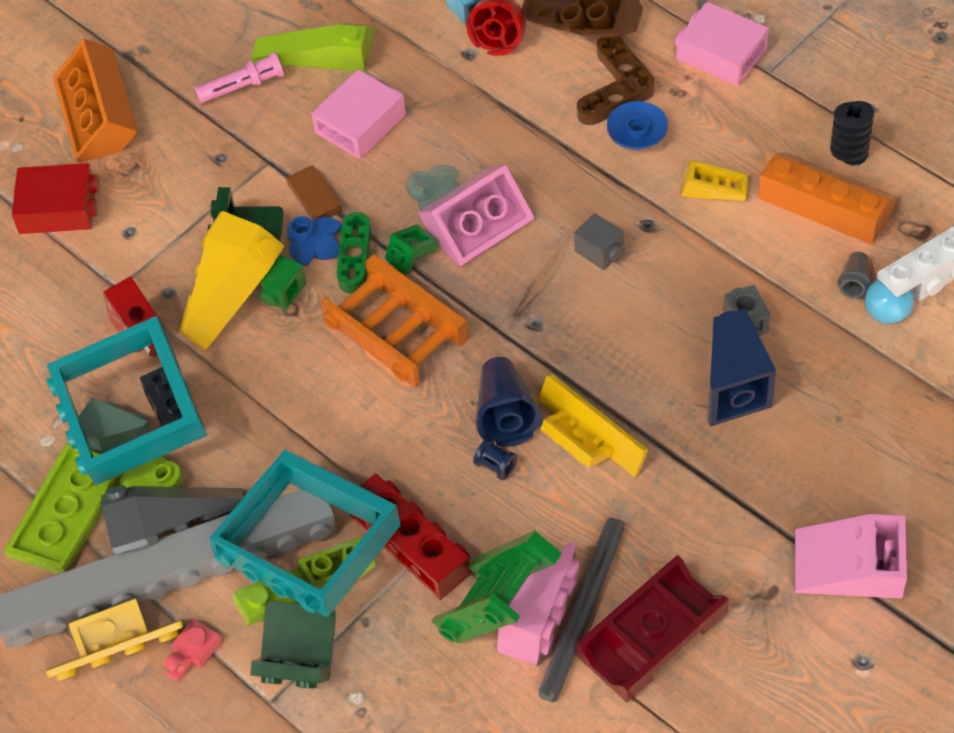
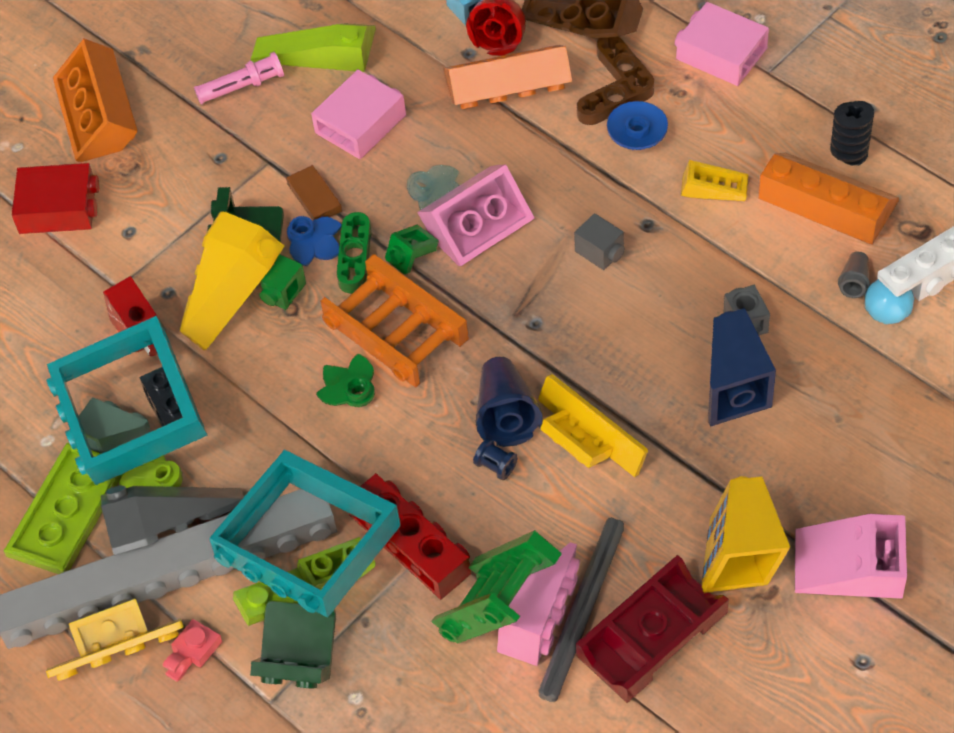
none -> green plate [316,354,375,407]
none -> slope [443,45,572,109]
none -> yellow slope [702,476,790,593]

